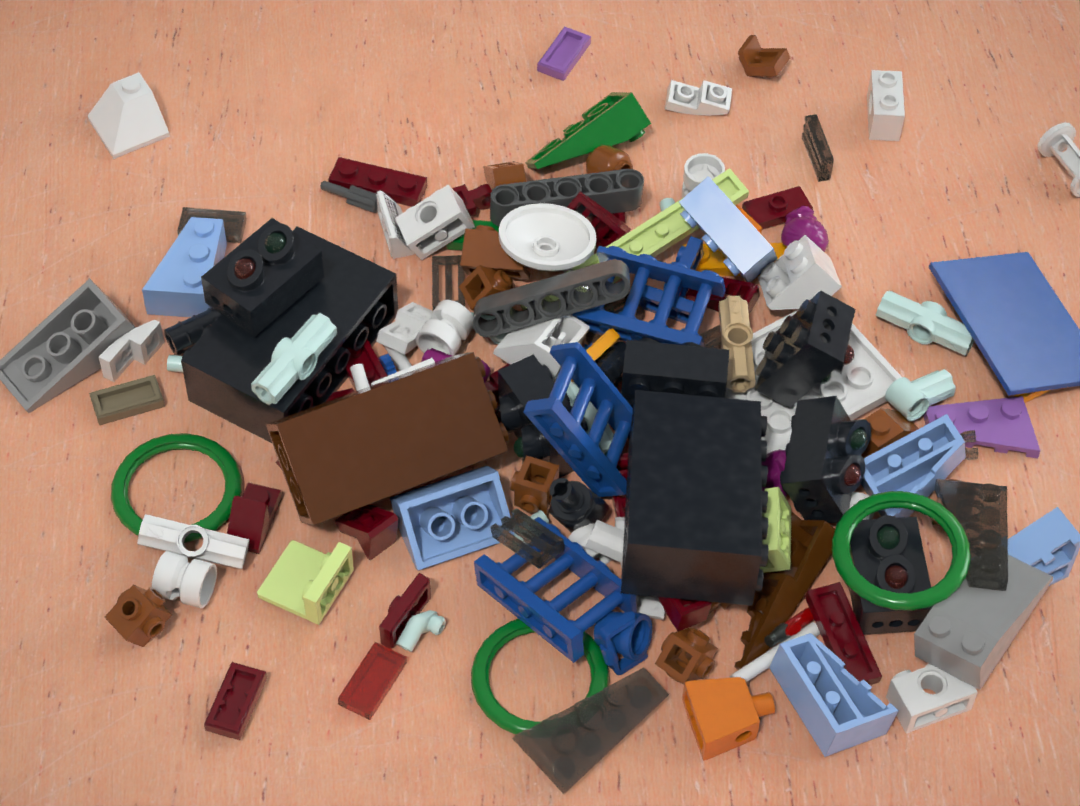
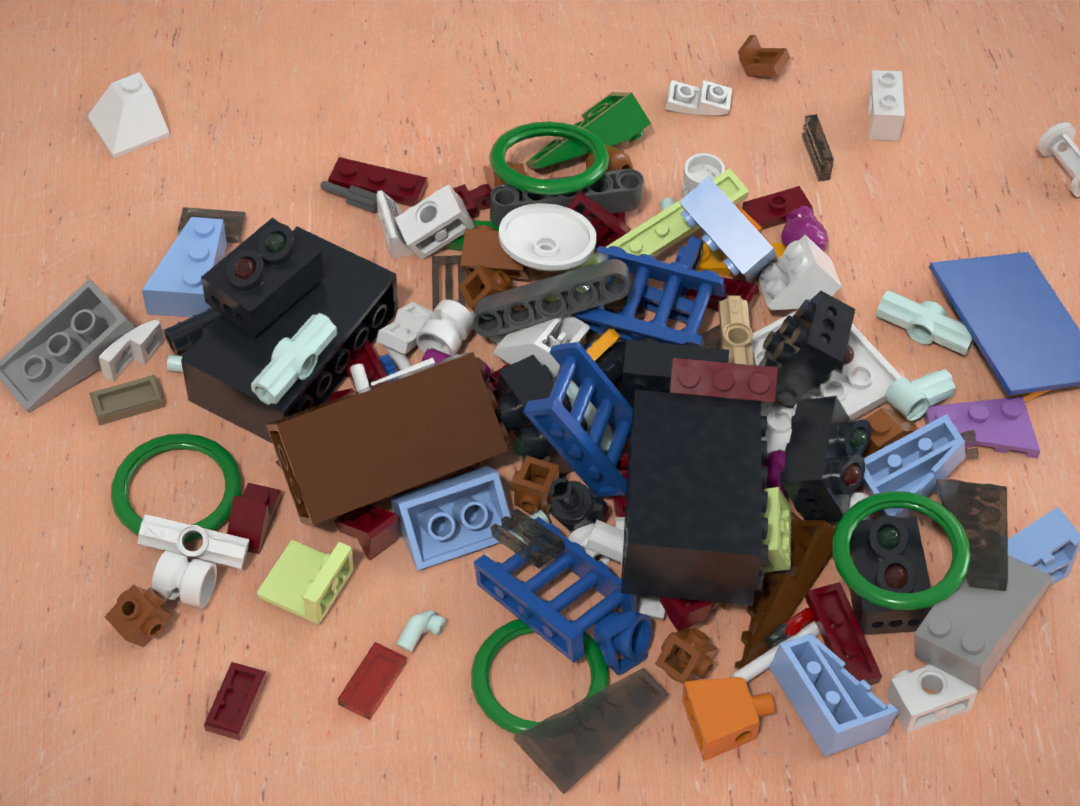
dark red plate [379,573,431,650] -> none
medium lavender tile [537,26,591,81] -> none
none -> green wedge [489,121,610,195]
none -> dark red plate [670,358,778,403]

